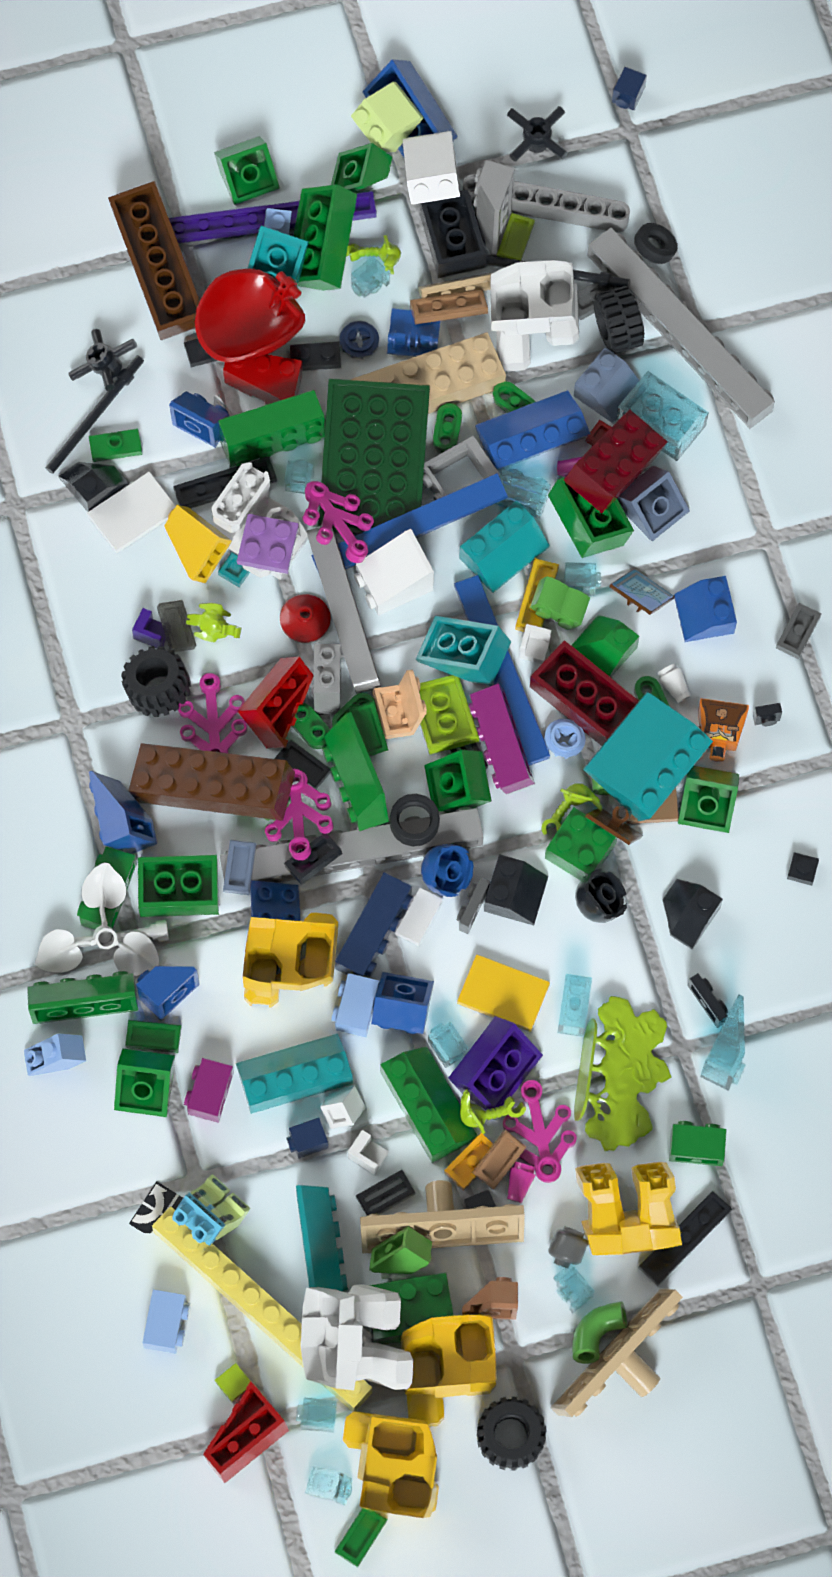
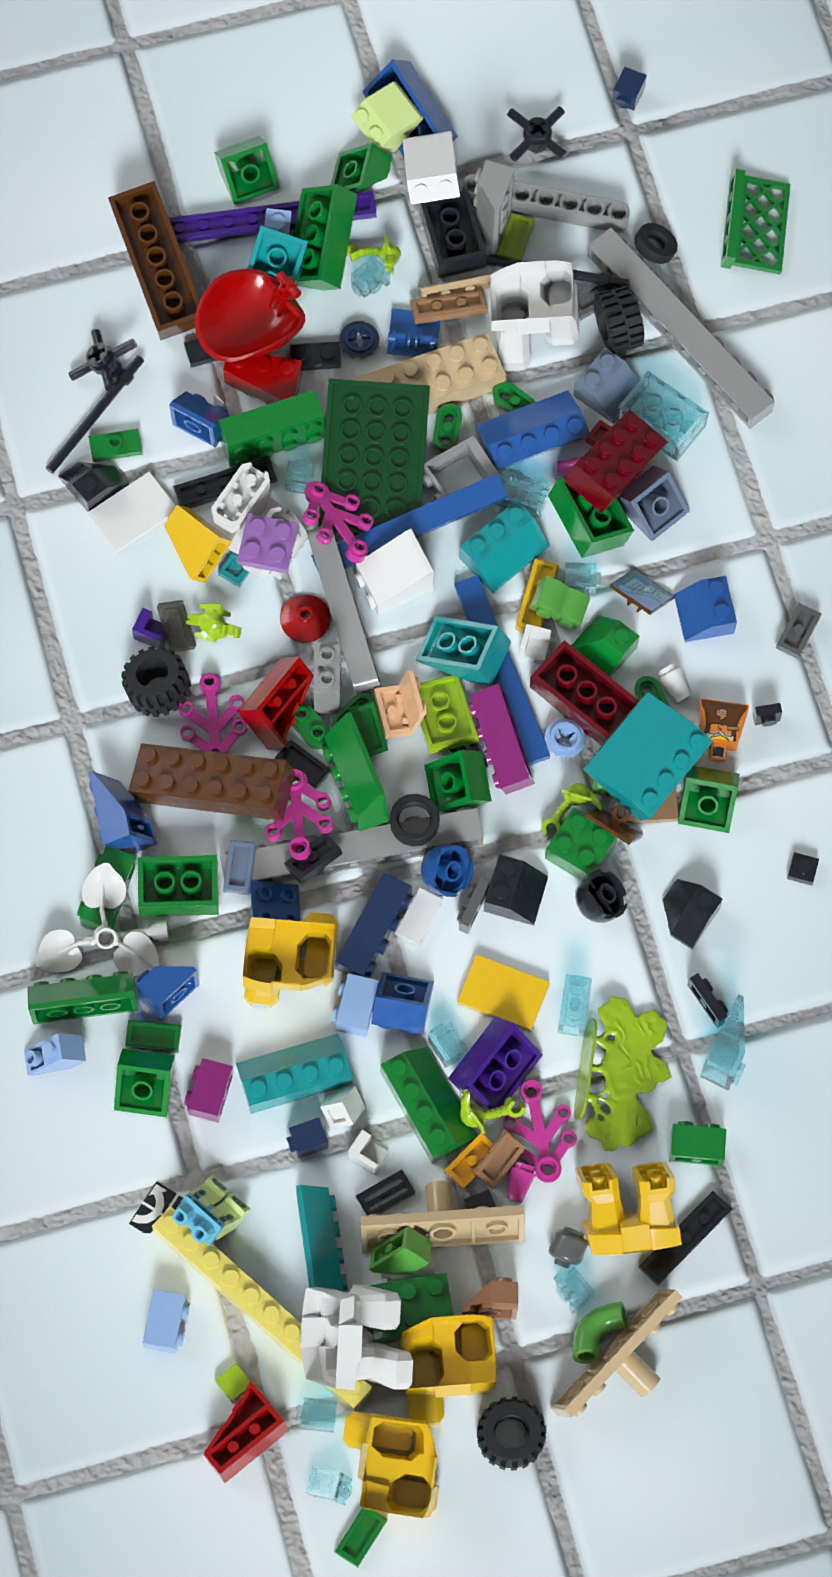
none -> green fence [721,169,791,275]

